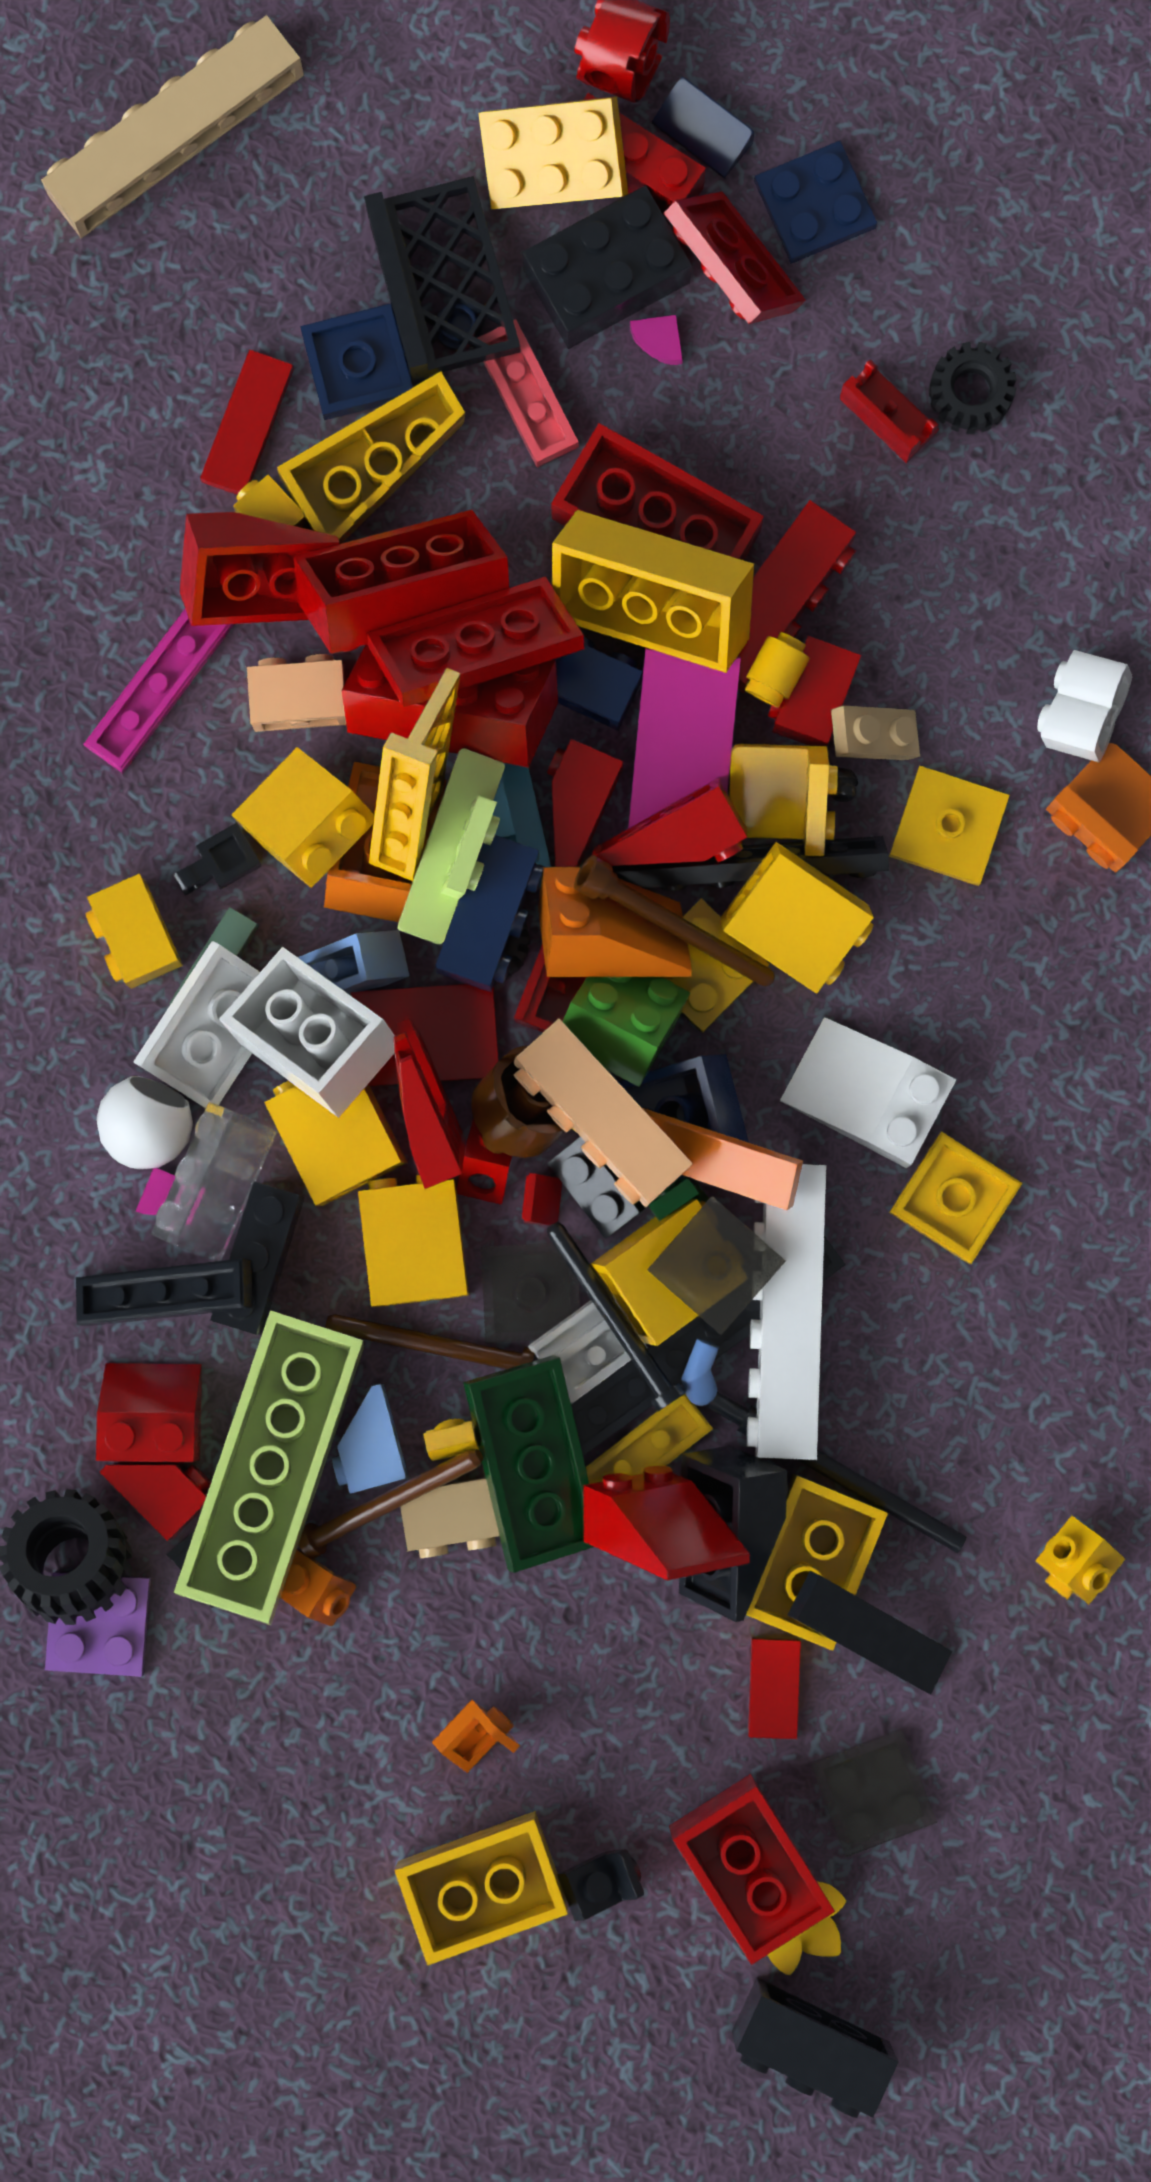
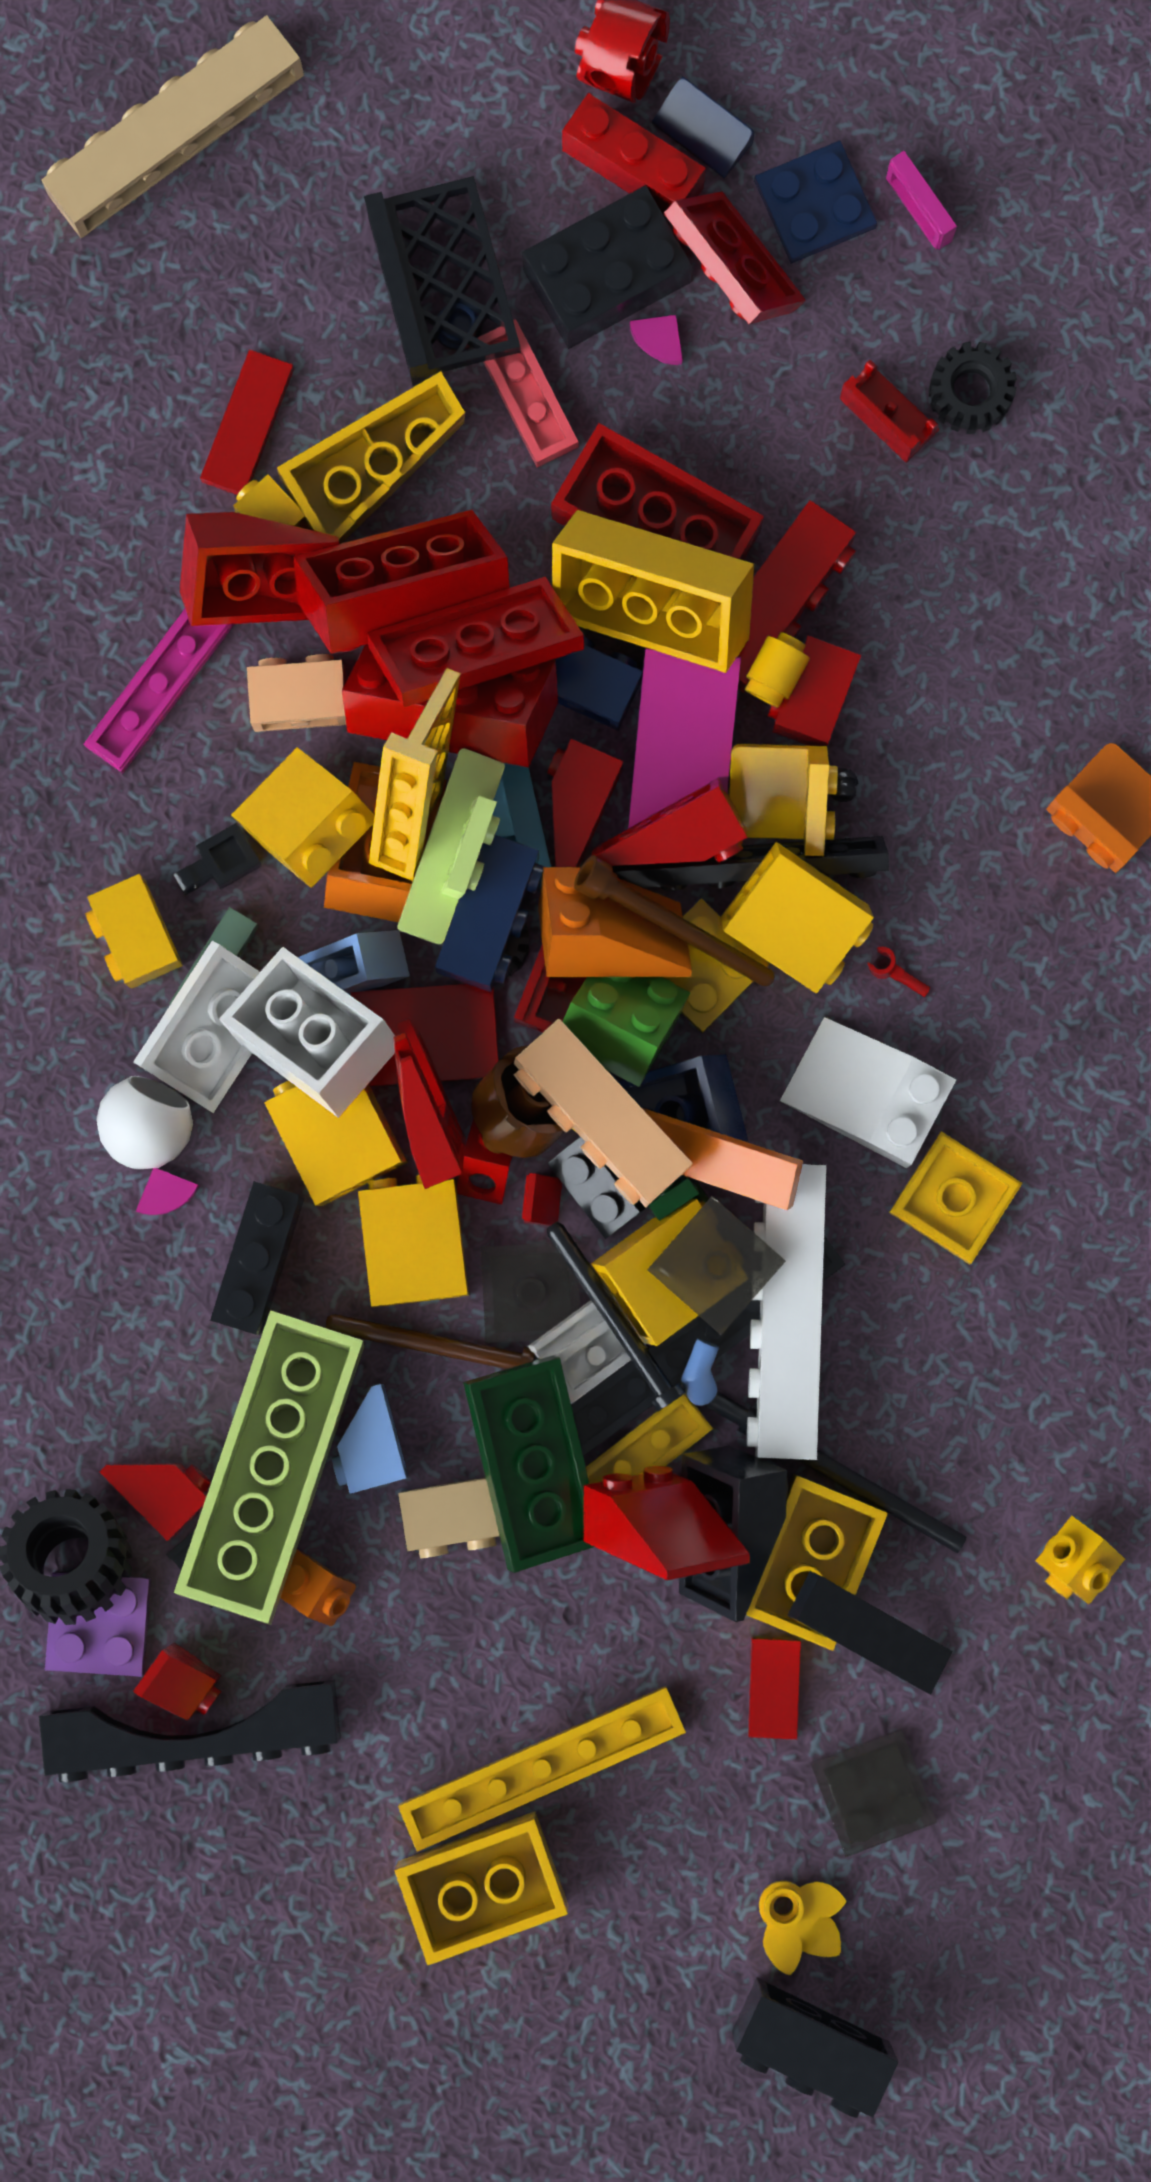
black tile [76,1258,253,1326] -> none
red slope [96,1363,202,1462] -> none
clear brick [151,1102,278,1261] -> none
reddish brown bar [299,1449,483,1559] -> none
dark blue plate [300,303,413,421] -> none
yellow slope [423,1419,479,1461] -> none
orange bracket [432,1699,520,1773] -> none
yellow plate [479,96,628,209] -> none
black bracket [557,1849,644,1921] -> none
red slope [669,1774,835,1965] -> none
tan plate [831,706,920,760] -> none
yellow plate [889,765,1010,886] -> none
white brick [1037,650,1132,762] -> none
none -> black arch [39,1680,341,1782]
none -> red slope [133,1642,222,1721]
none -> yellow plate [398,1686,686,1852]
none -> red hand [868,946,930,997]
none -> dark pink tile [886,151,957,250]

